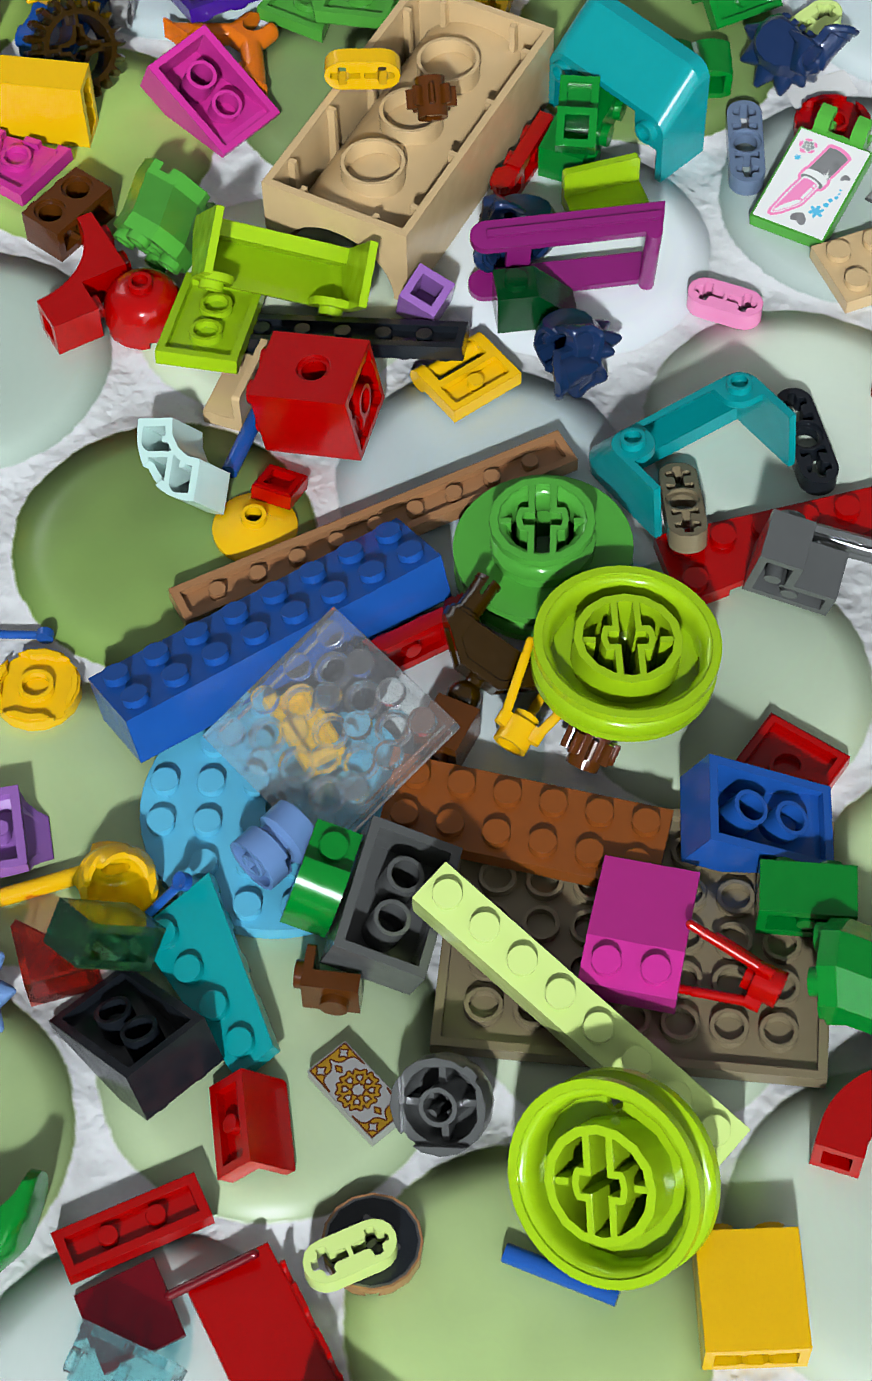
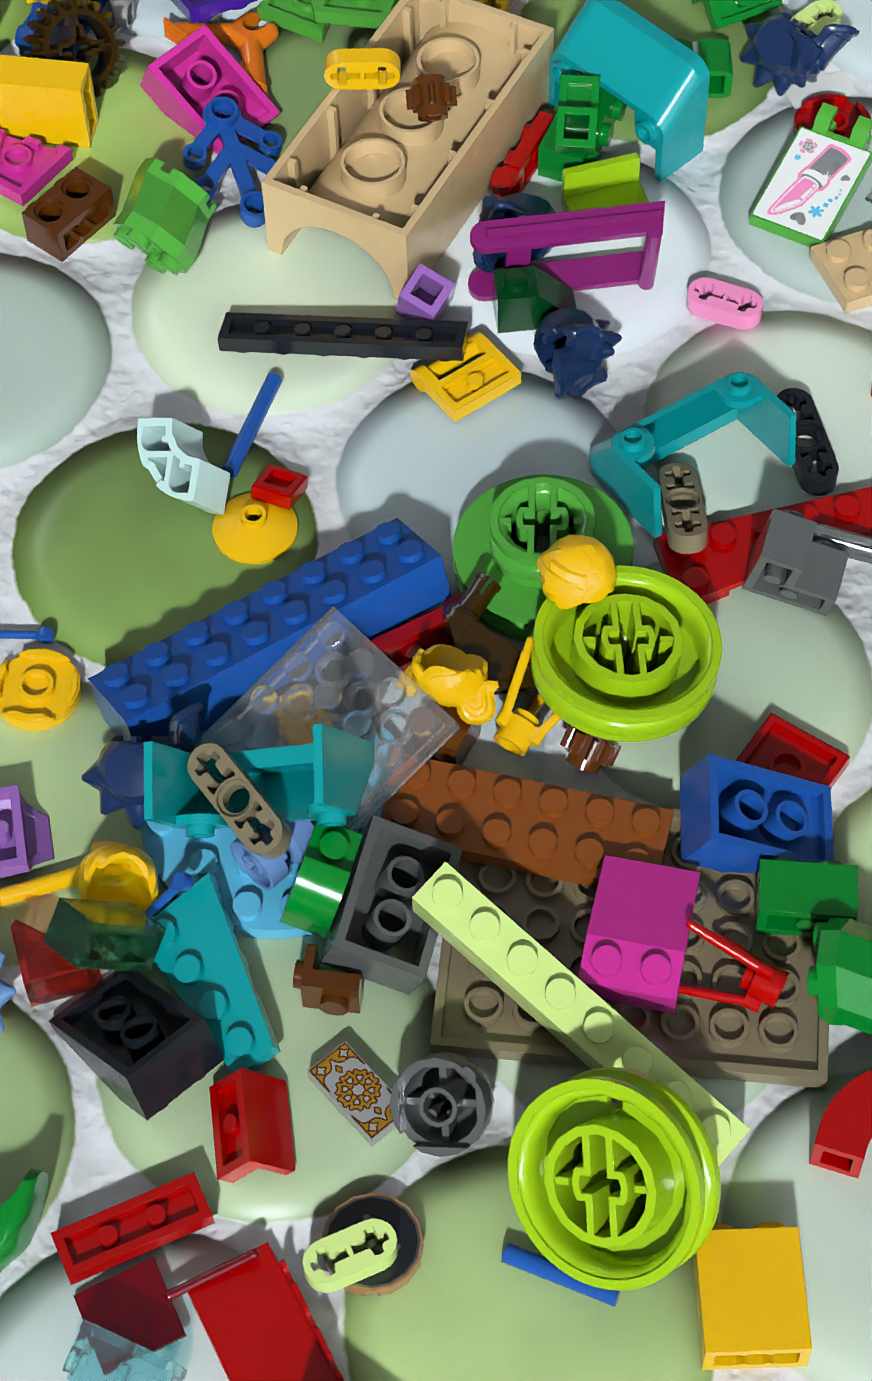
red arch [37,212,132,355] -> none
red cylinder [104,267,180,350] -> none
lime tile [155,272,266,374] -> none
medium nougat plate [168,430,578,626] -> none
lime windscreen [192,204,379,317] -> none
tan panel [203,338,269,431] -> none
red brick [246,331,385,461] -> none
sand blue beam [725,100,766,196] -> none
none -> dark blue head [81,703,205,829]
none -> teal windscreen [143,724,375,838]
none -> blue plant [182,96,282,228]
none -> dark tan beam [187,743,292,859]
none -> yellow hair [399,644,499,725]
none -> yellow hair [536,535,617,609]

